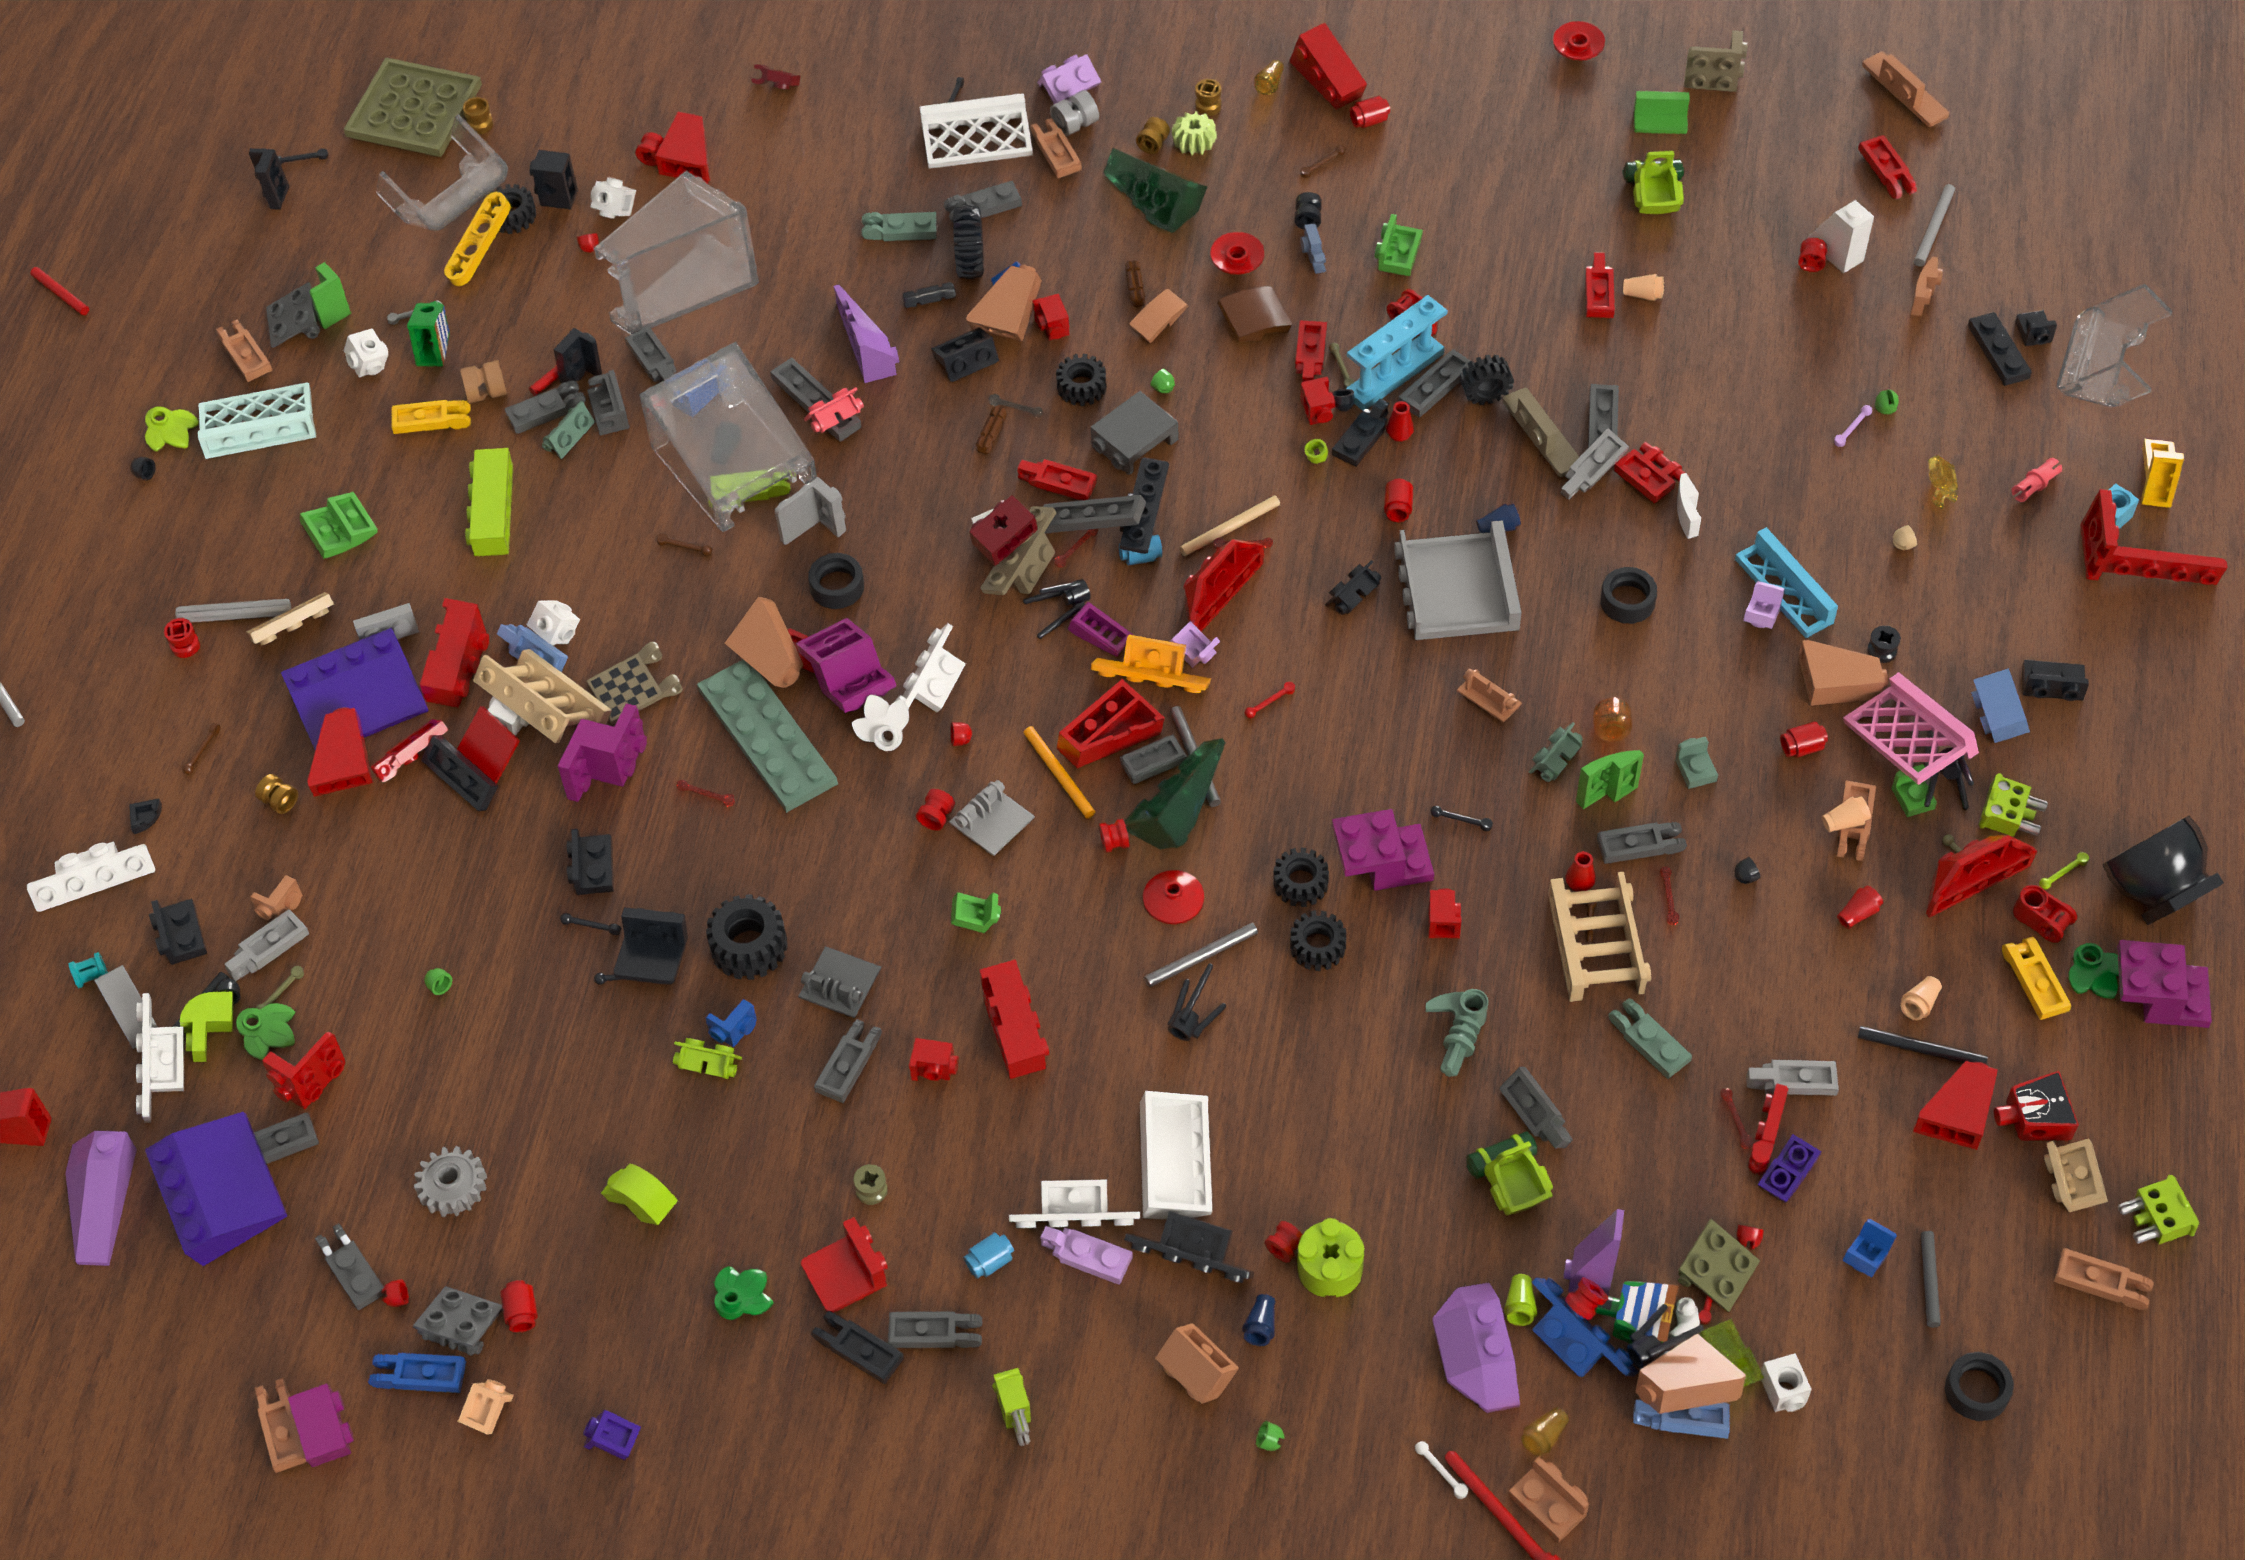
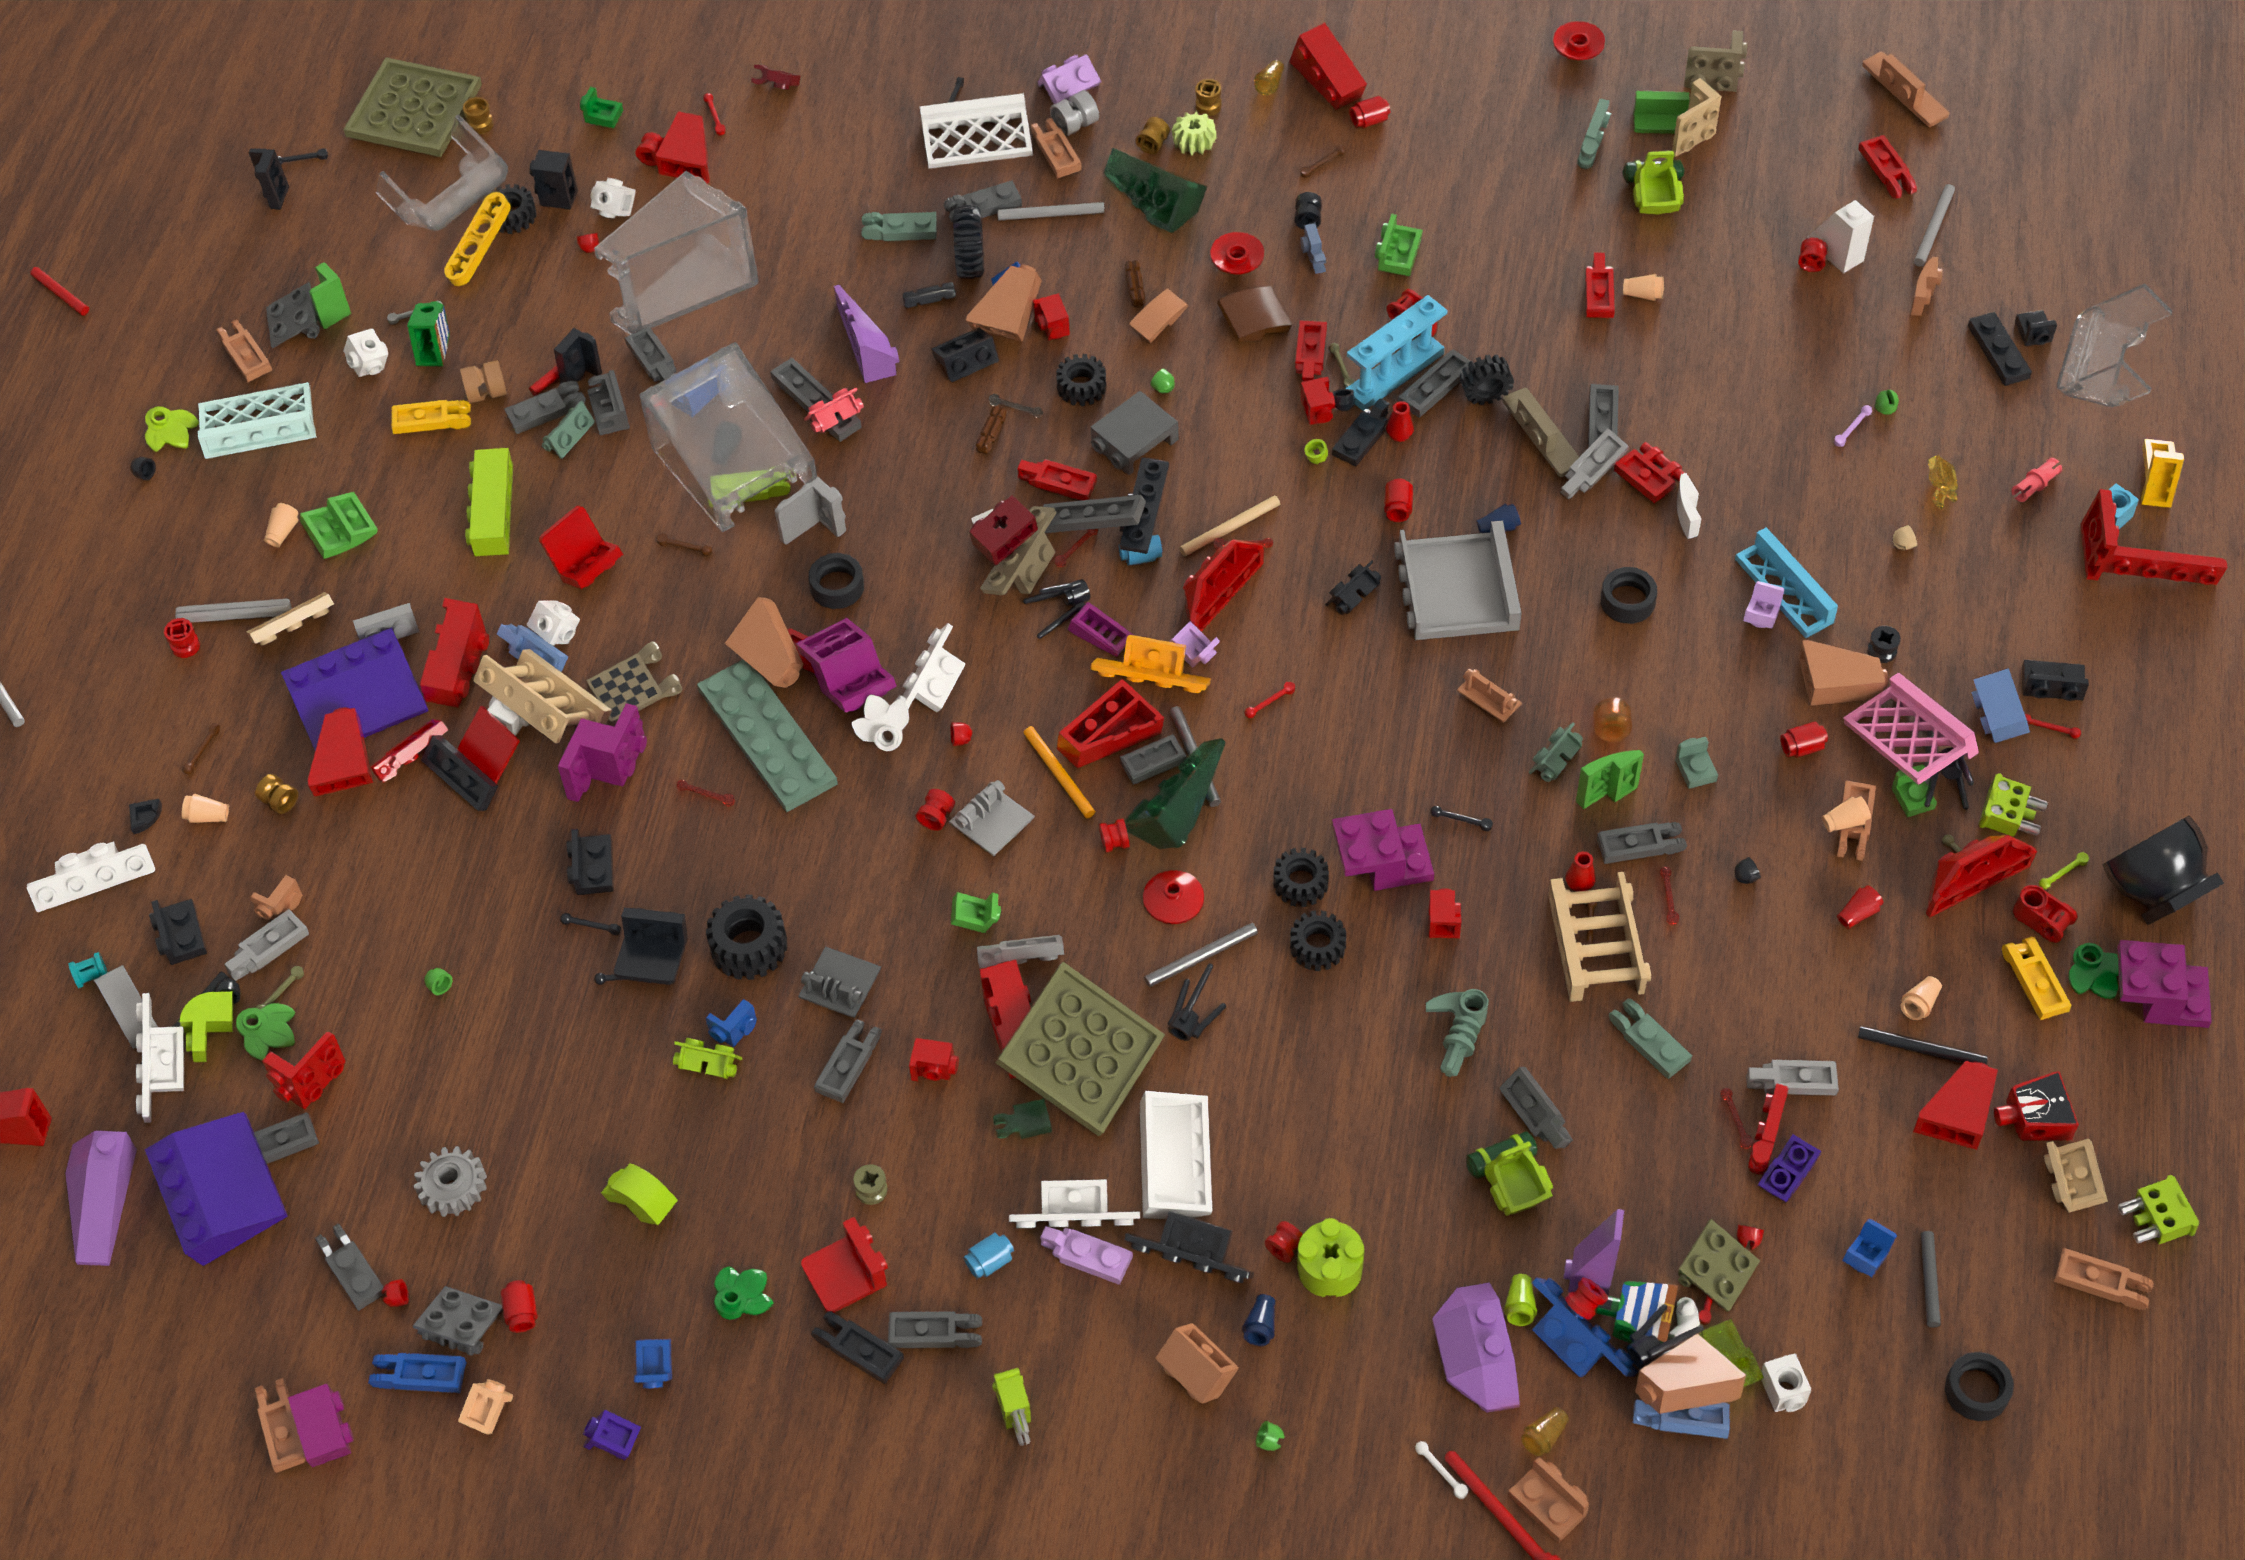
none -> light nougat cone [182,793,229,823]
none -> light nougat cone [264,503,299,547]
none -> red bracket [539,506,623,589]
none -> green bracket [580,87,623,128]
none -> blue bracket [634,1339,672,1388]
none -> red hinge [703,93,726,135]
none -> light grey hinge [977,935,1064,968]
none -> clear green plate [993,1099,1052,1139]
none -> olive plate [995,962,1165,1136]
none -> light grey bar [998,202,1105,220]
none -> sand green hinge [1577,98,1612,169]
none -> tan bracket [1672,78,1721,156]
none -> red hinge [2025,714,2081,739]

